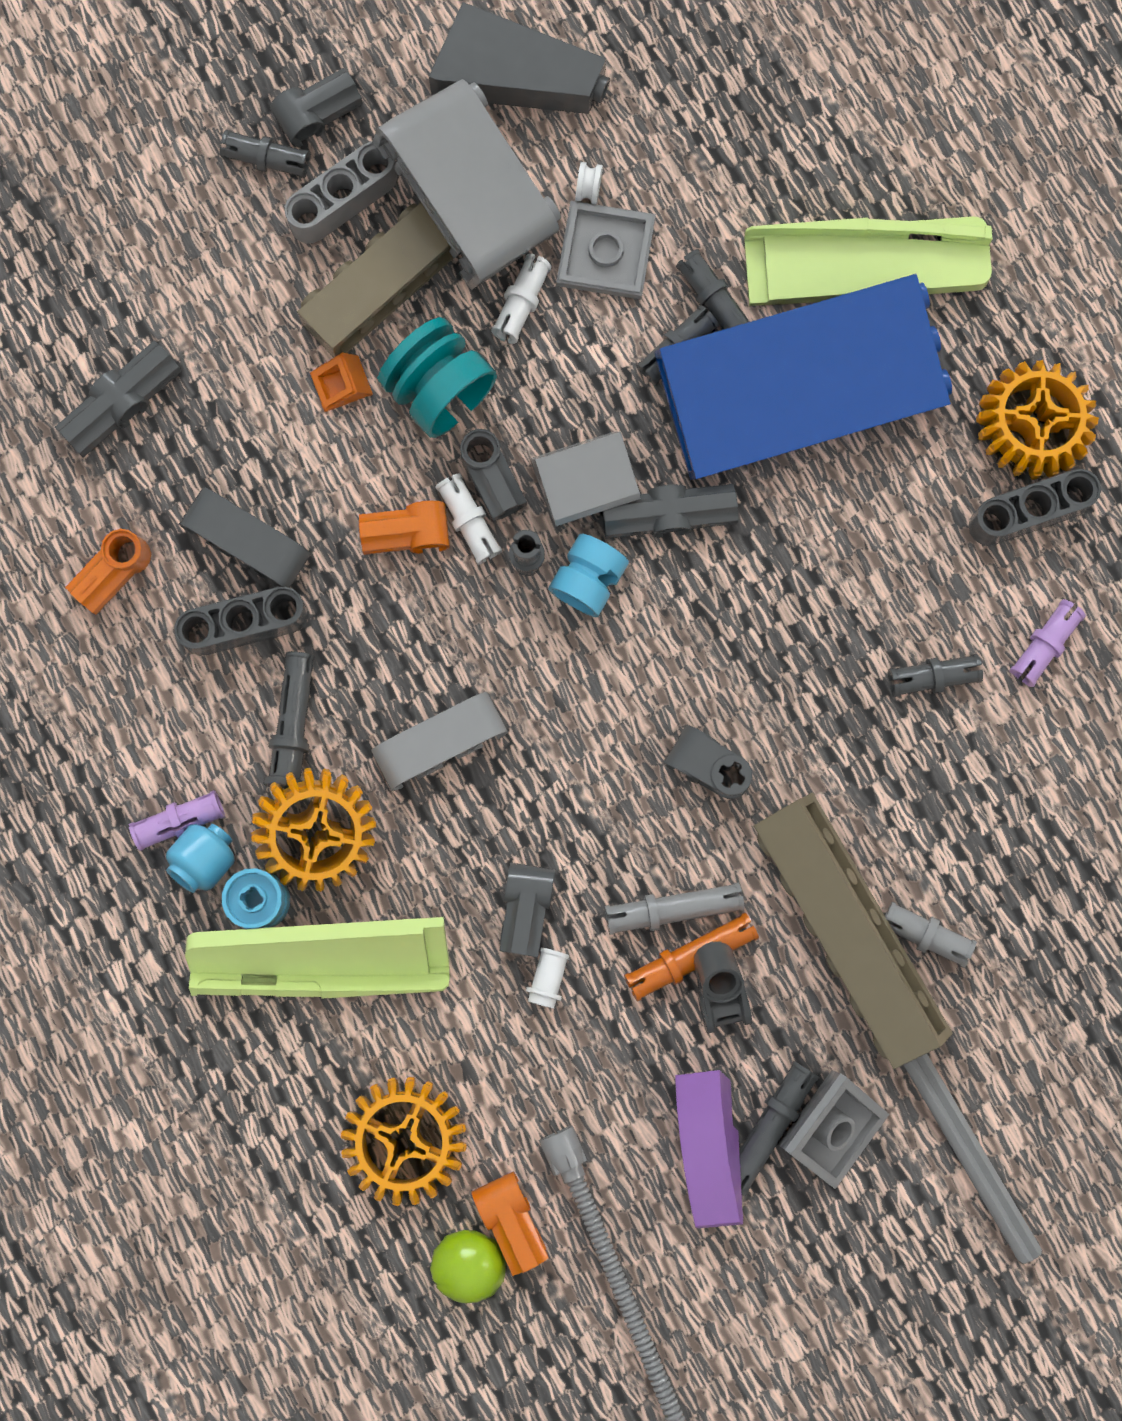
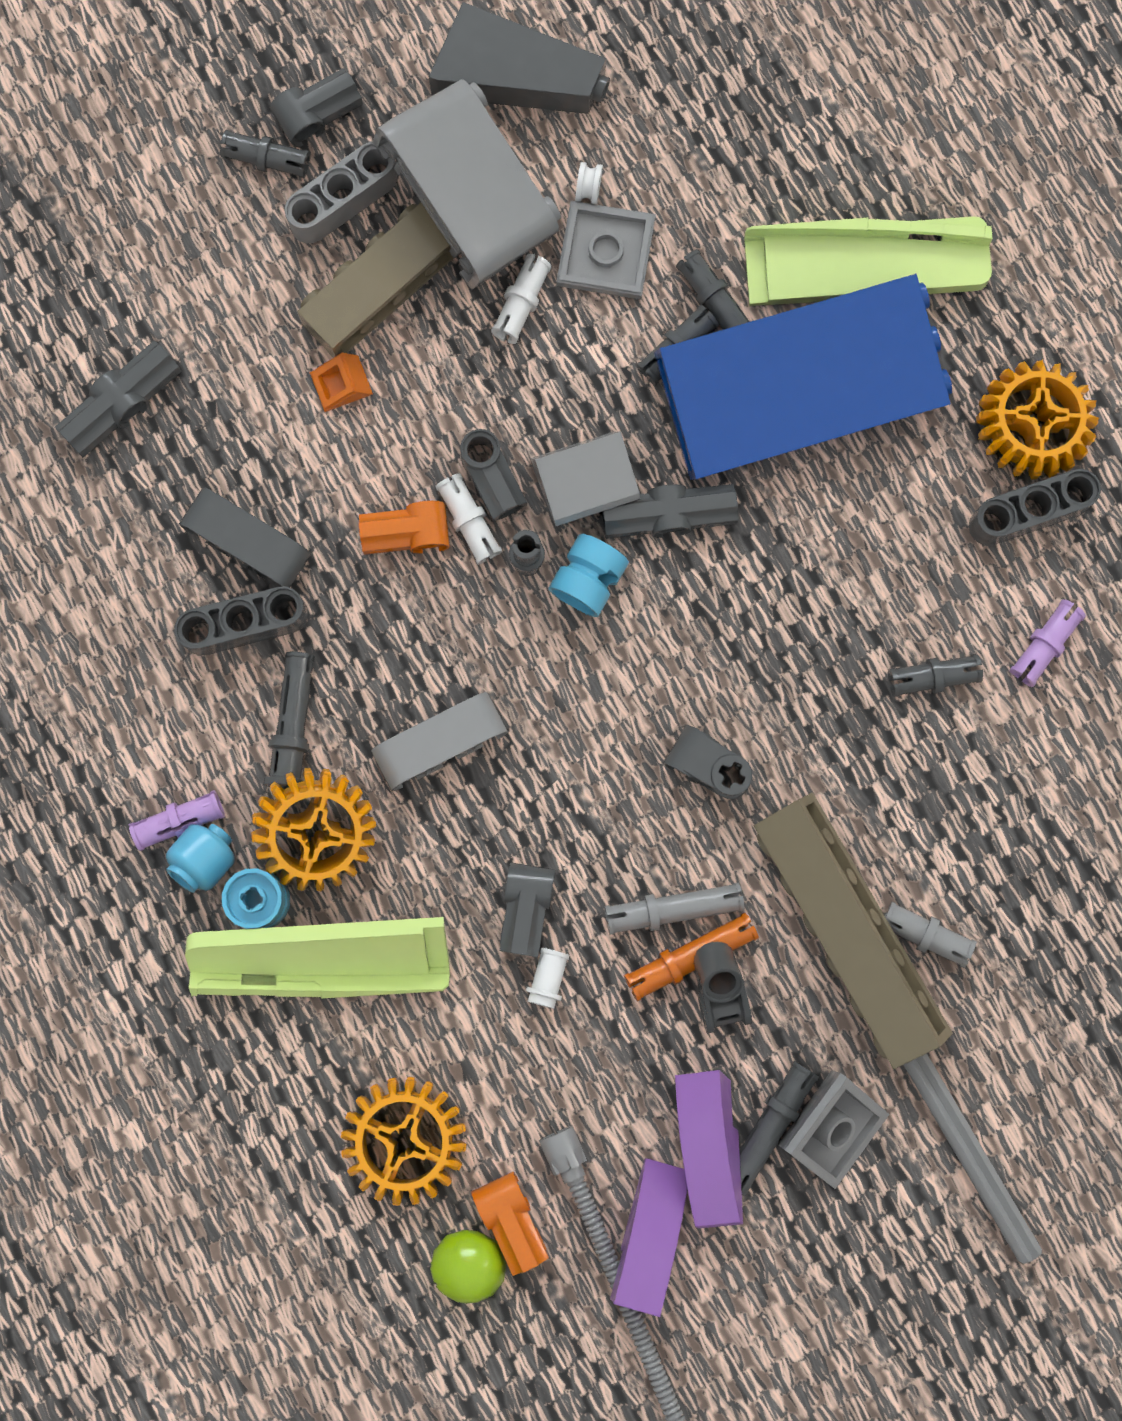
orange piece [65,529,151,615] -> none
teal wheel [377,317,497,438] -> none
none -> medium lavender slope [610,1158,687,1317]

